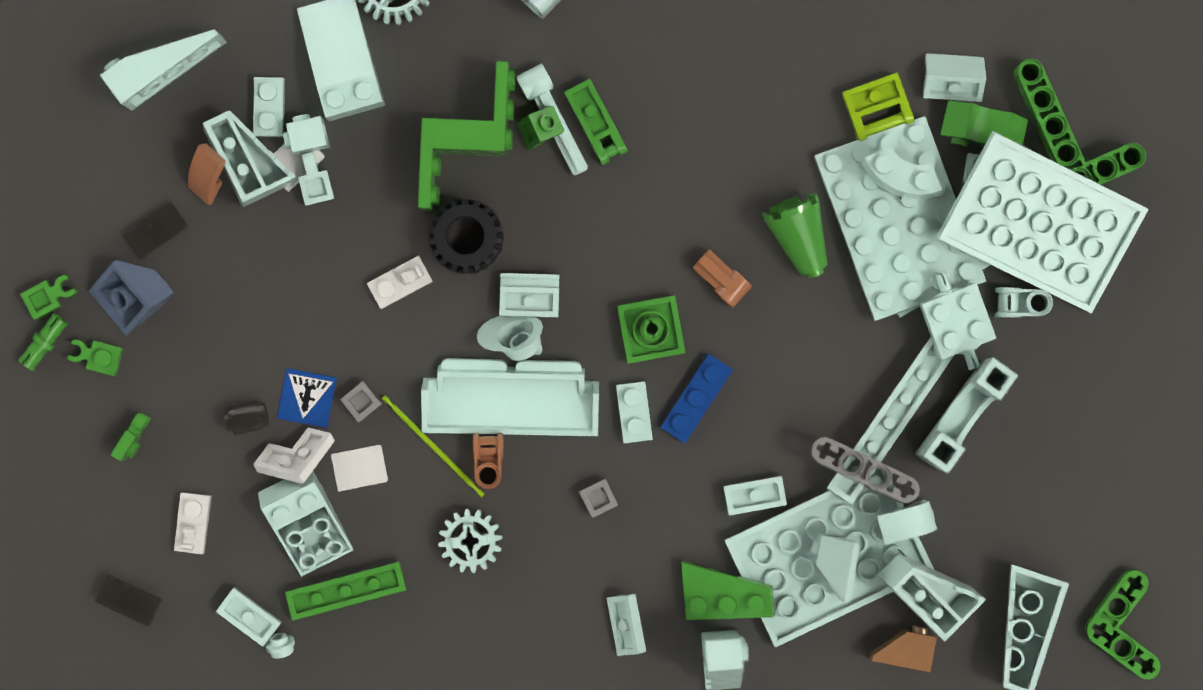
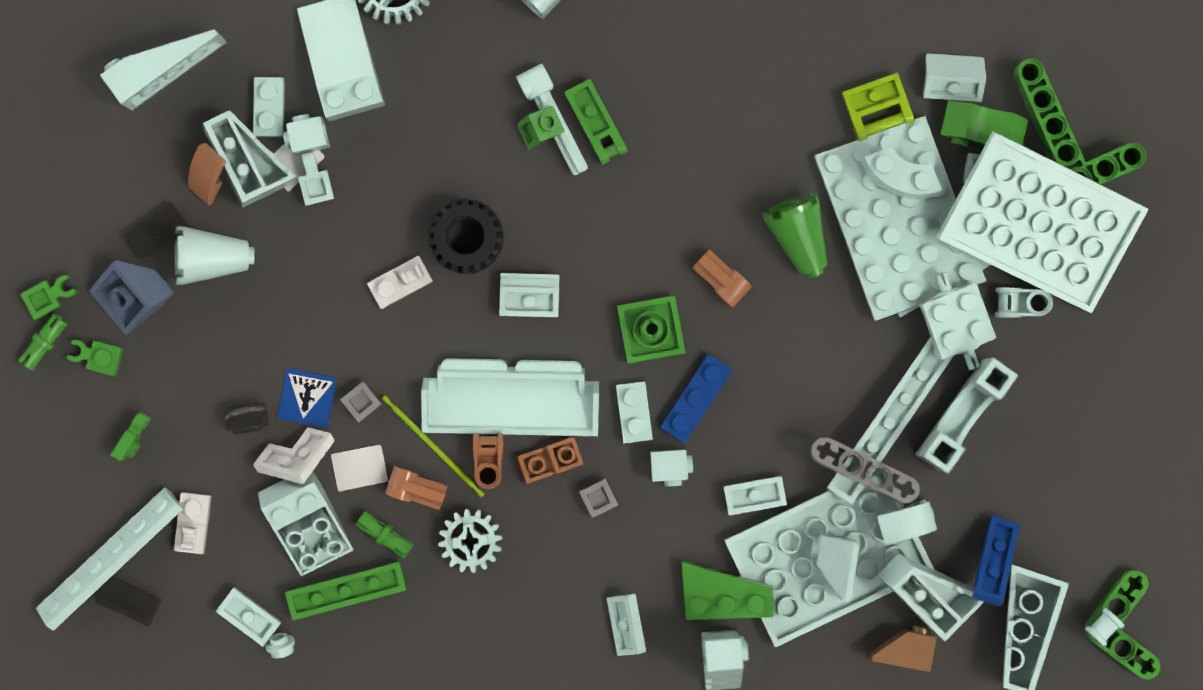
bright green bracket [418,61,516,212] -> none
light aqua piece [477,316,543,361] -> none
none -> light aqua plate [36,487,183,631]
none -> light aqua cone [175,226,254,285]
none -> bright green pin [355,511,414,559]
none -> nougat piece [385,466,448,510]
none -> nougat slope [515,437,584,485]
none -> light aqua brick [650,449,693,487]
none -> blue plate [971,516,1020,607]
none -> light aqua bush [1085,607,1125,647]

